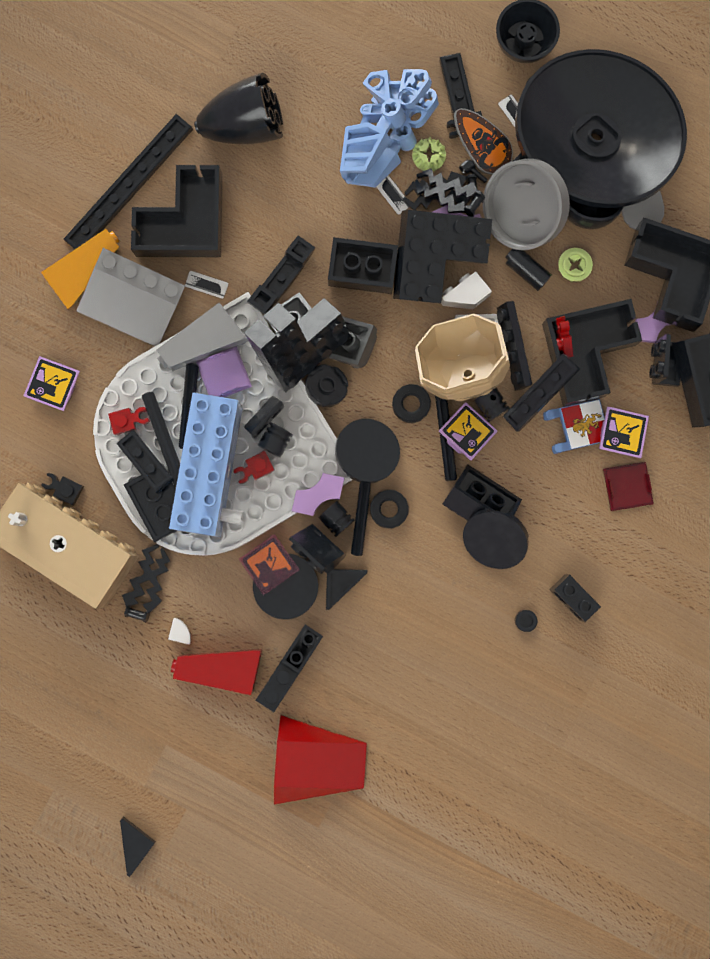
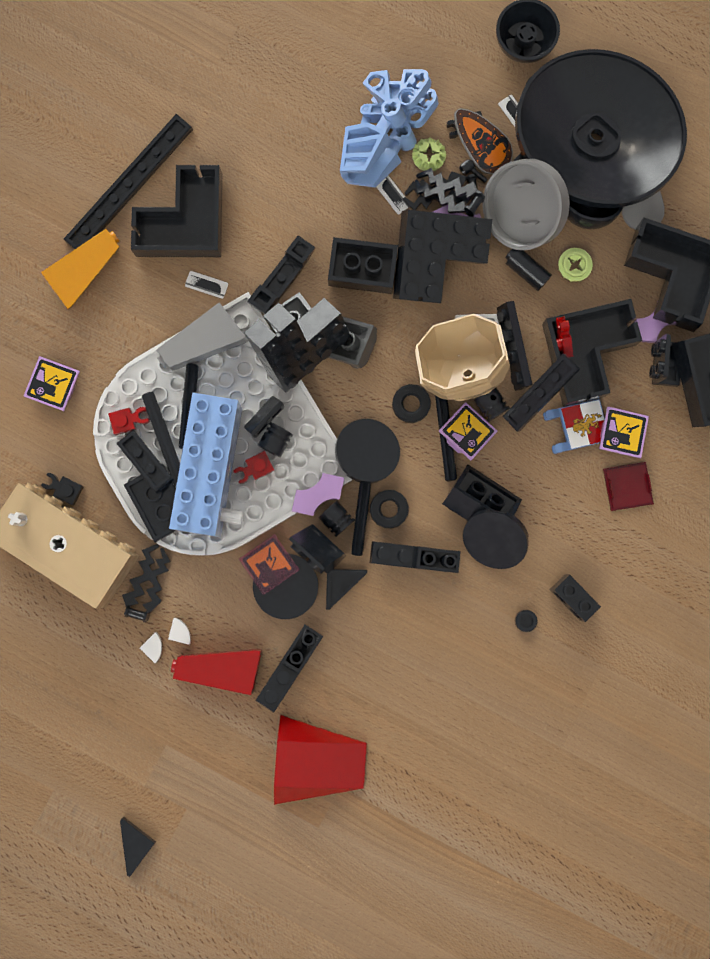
light grey slope [76,248,185,346] -> none
black cylinder [194,73,283,144] -> none
lavender piece [196,346,252,397] -> none
black tile [305,364,348,407] -> none
black tile [439,53,475,120] -> none
white slope [441,271,492,310] -> none
none -> white tile [140,632,162,663]
none -> black slope [369,541,461,573]

